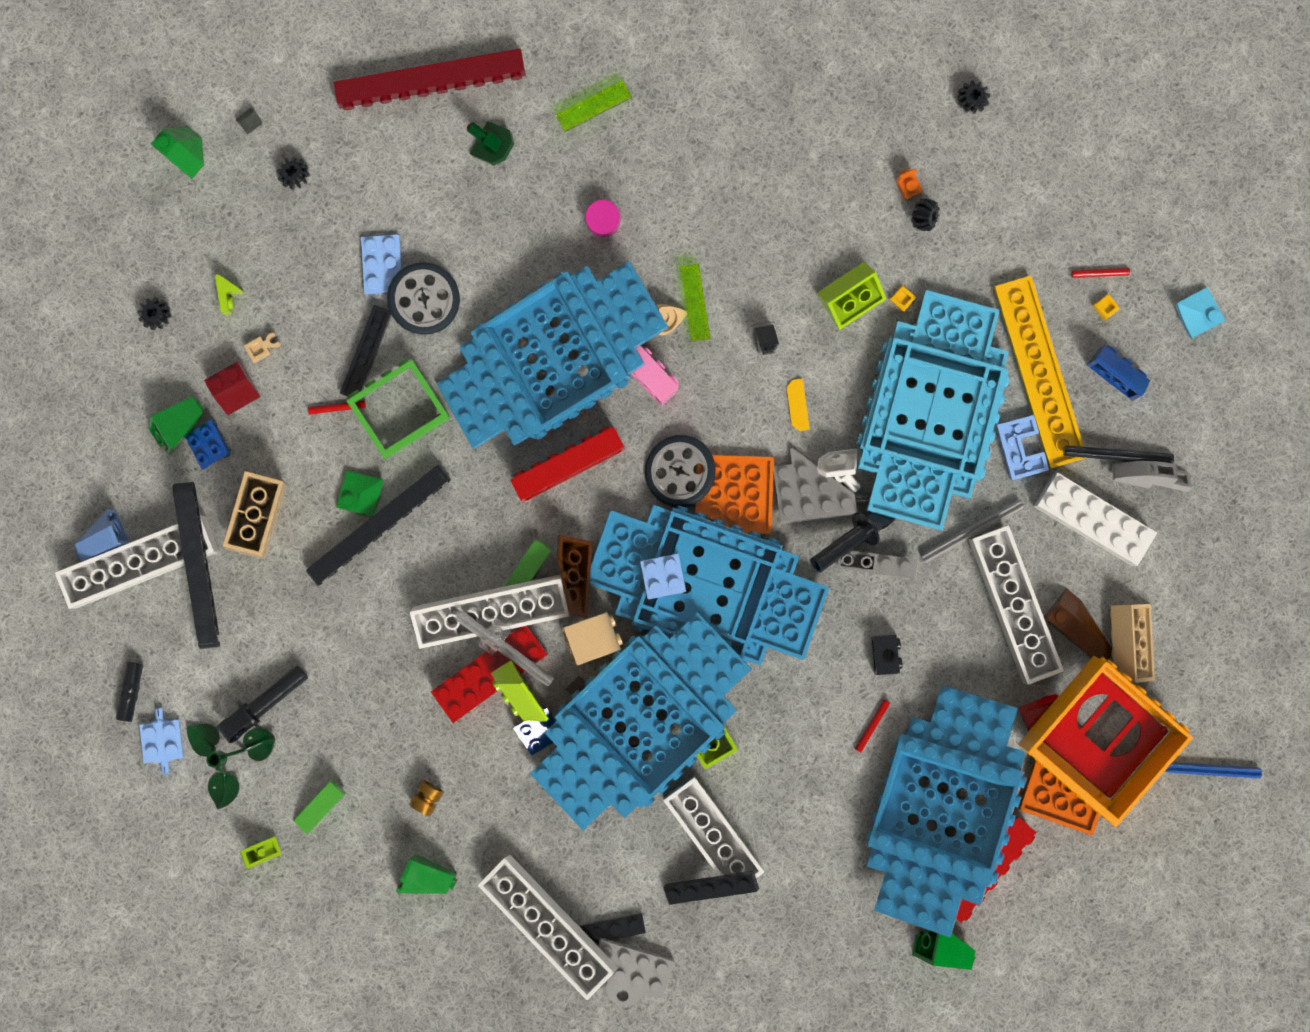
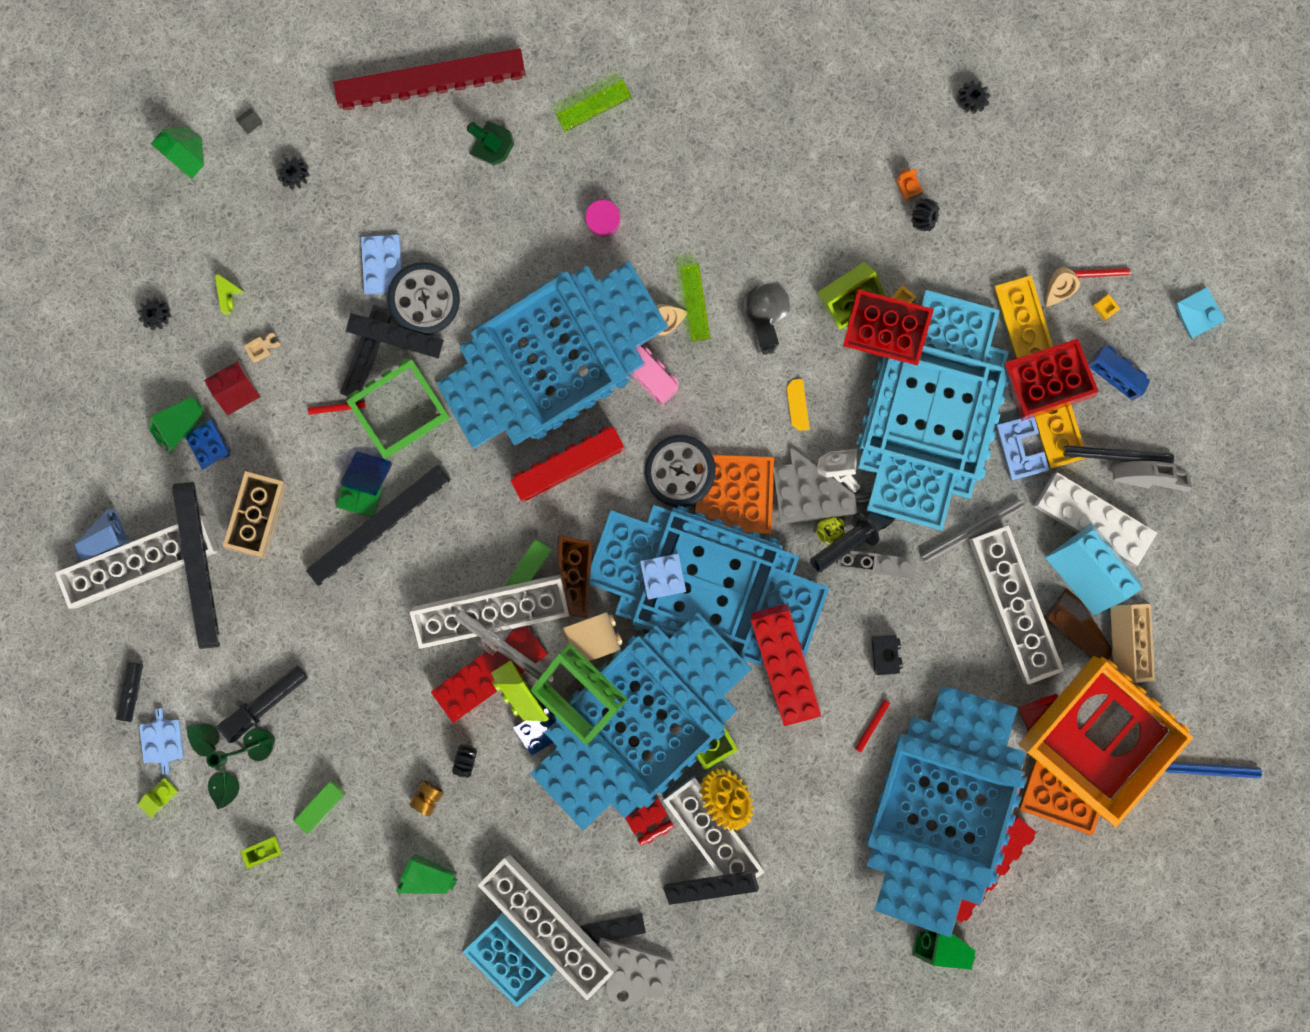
none -> lime slope [138,778,179,818]
none -> clear blue tile [340,451,392,496]
none -> black plate [345,313,444,359]
none -> black gear [452,744,477,778]
none -> medium azure slope [463,912,556,1007]
none -> bright green window [530,644,628,746]
none -> red plate [625,798,674,846]
none -> yellow gear [699,768,754,831]
none -> dark grey hat [742,284,790,327]
none -> red brick [751,603,822,726]
none -> neon yellow head [816,517,845,544]
none -> red slope [843,289,934,366]
none -> red slope [1004,338,1099,422]
none -> tan piece [1045,267,1080,307]
none -> medium azure slope [1045,523,1143,615]

